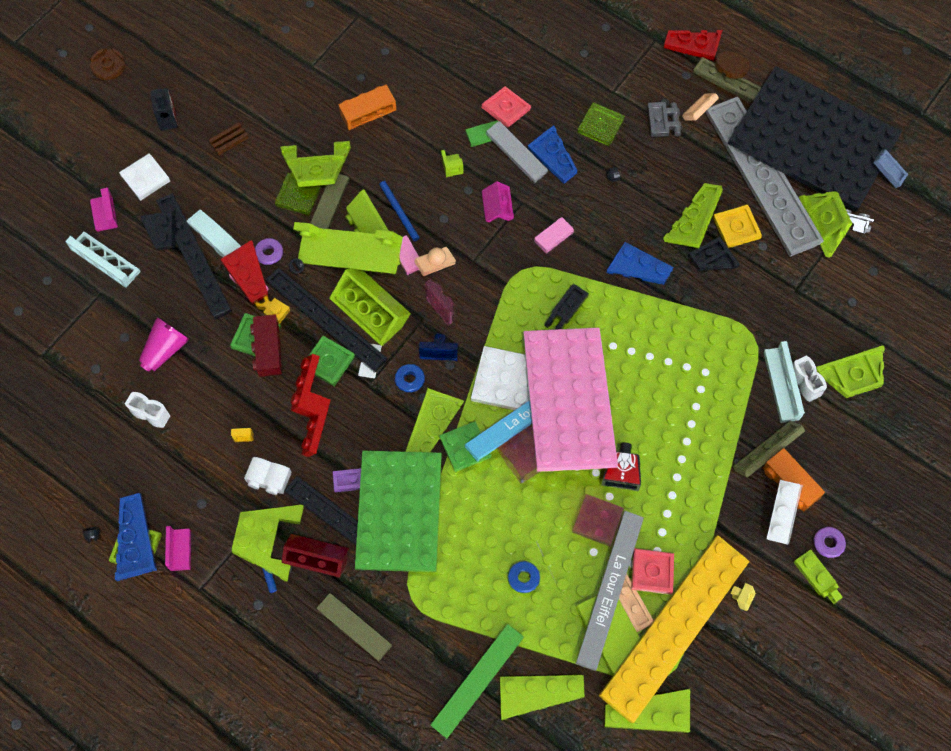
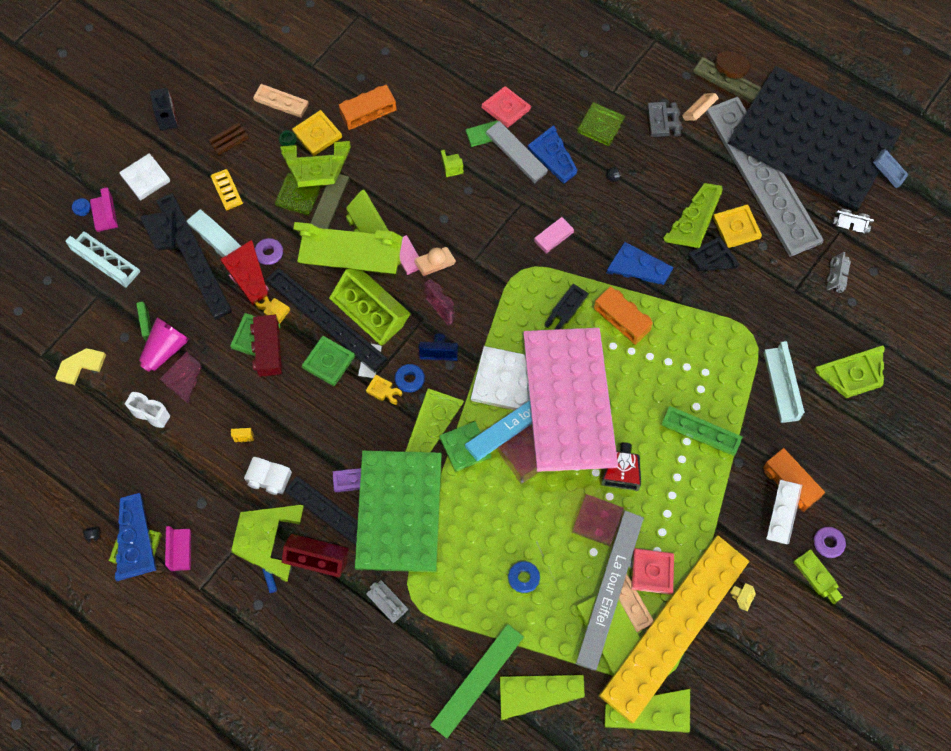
reddish brown tile [90,48,126,80] -> none
black hinge [289,259,304,274] -> none
red bracket [290,354,330,457] -> none
olive tile [316,593,392,662] -> none
blue bar [379,181,420,241] -> none
dark pink panel [482,181,514,222] -> none
red wing [664,30,723,61] -> none
olive tile [733,421,805,478] -> none
white brick [793,356,827,402] -> none
lime wing [799,191,853,257] -> none
none -> light yellow tile [55,348,106,385]
none -> blue plate [72,198,91,216]
none -> bright green tile [136,301,152,342]
none -> clear pink wing [160,352,202,403]
none -> yellow slope [211,169,243,211]
none -> light nougat tile [253,84,309,118]
none -> dark green plate [279,130,297,146]
none -> yellow plate [292,110,342,156]
none -> yellow plate [366,375,402,405]
none -> light grey hinge [366,580,409,624]
none -> orange brick [594,286,653,345]
none -> bright green plate [662,406,743,456]
none -> light grey hinge [827,252,851,293]

